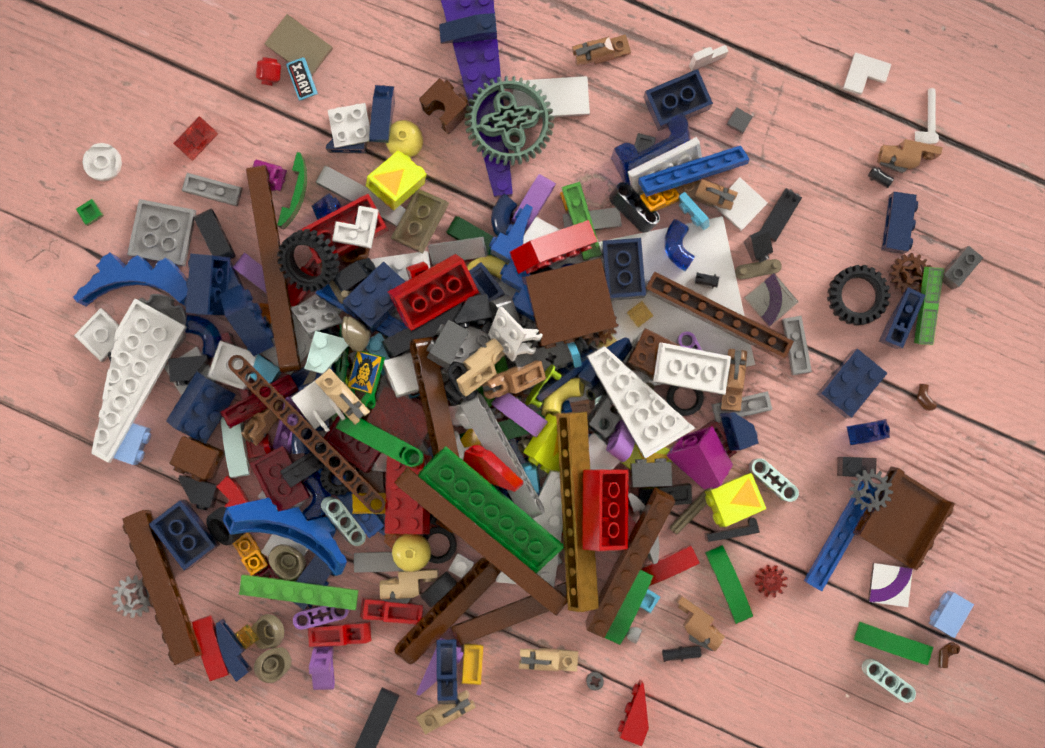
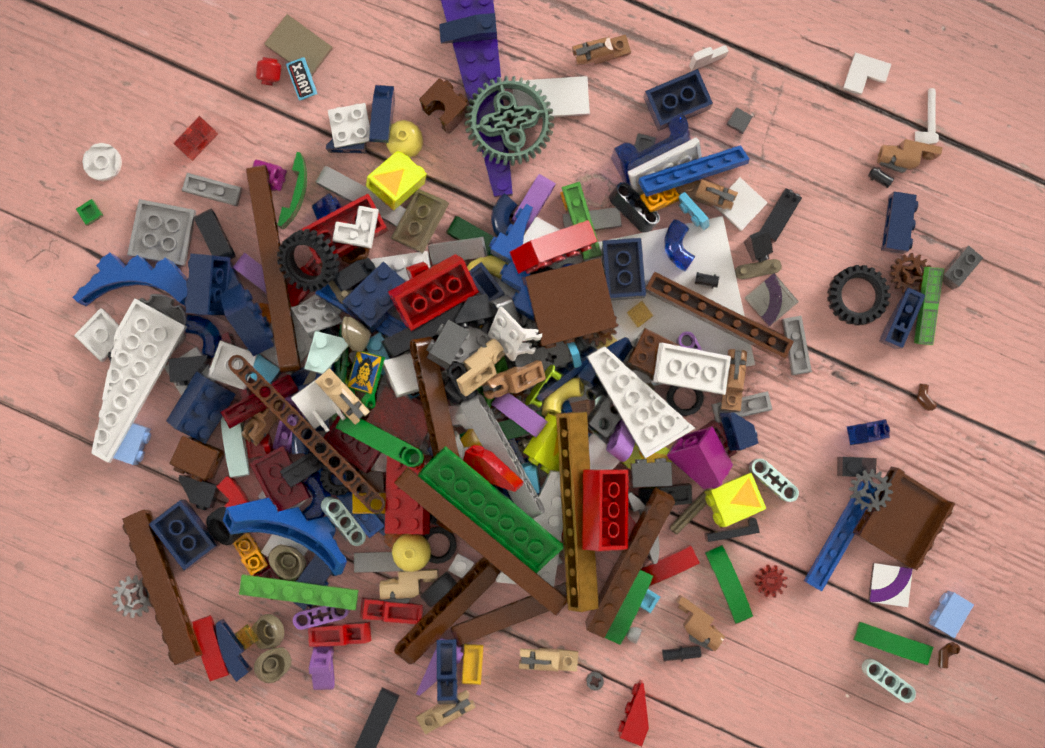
dark blue brick [816,349,887,419] -> none

